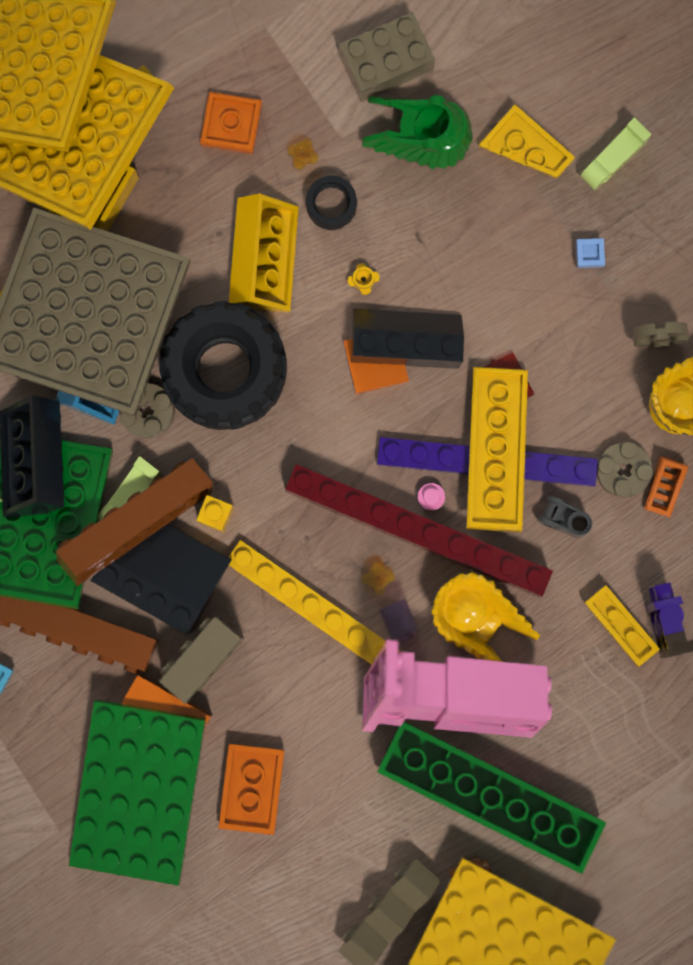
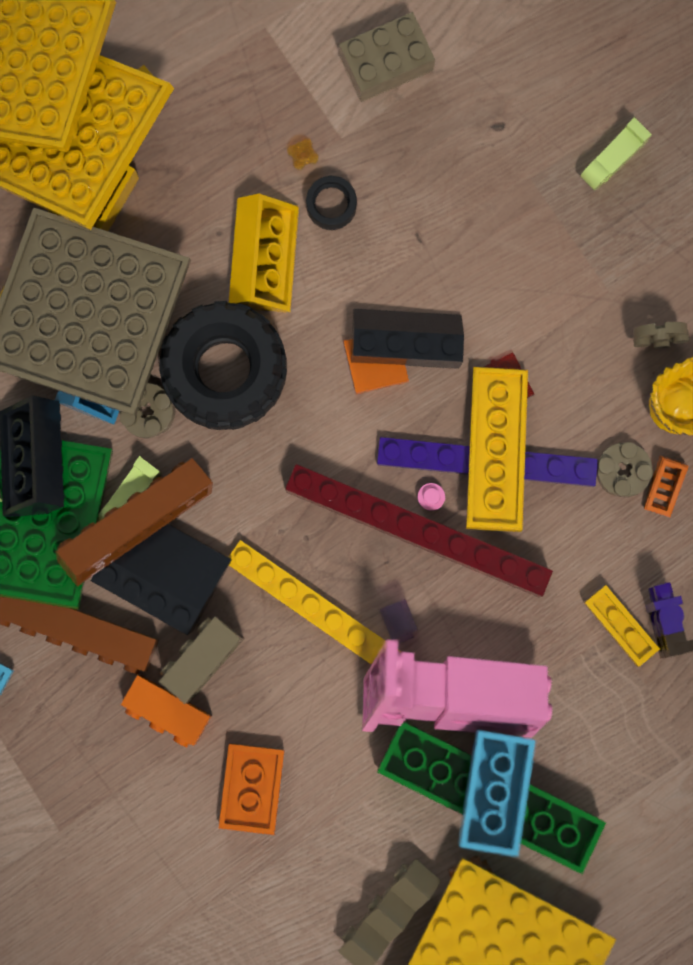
green plate [69,699,206,886] -> none
yellow brick [196,495,235,533] -> none
orange tile [200,92,262,154] -> none
yellow plate [348,263,380,295] -> none
green piece [362,95,473,170] -> none
clear yellow plate [362,562,395,595] -> none
yellow piece [431,572,540,662] -> none
yellow wing [479,105,575,179] -> none
dark grey piece [537,495,592,538] -> none
light blue plate [575,238,605,268] -> none
none -> medium azure brick [458,729,536,857]

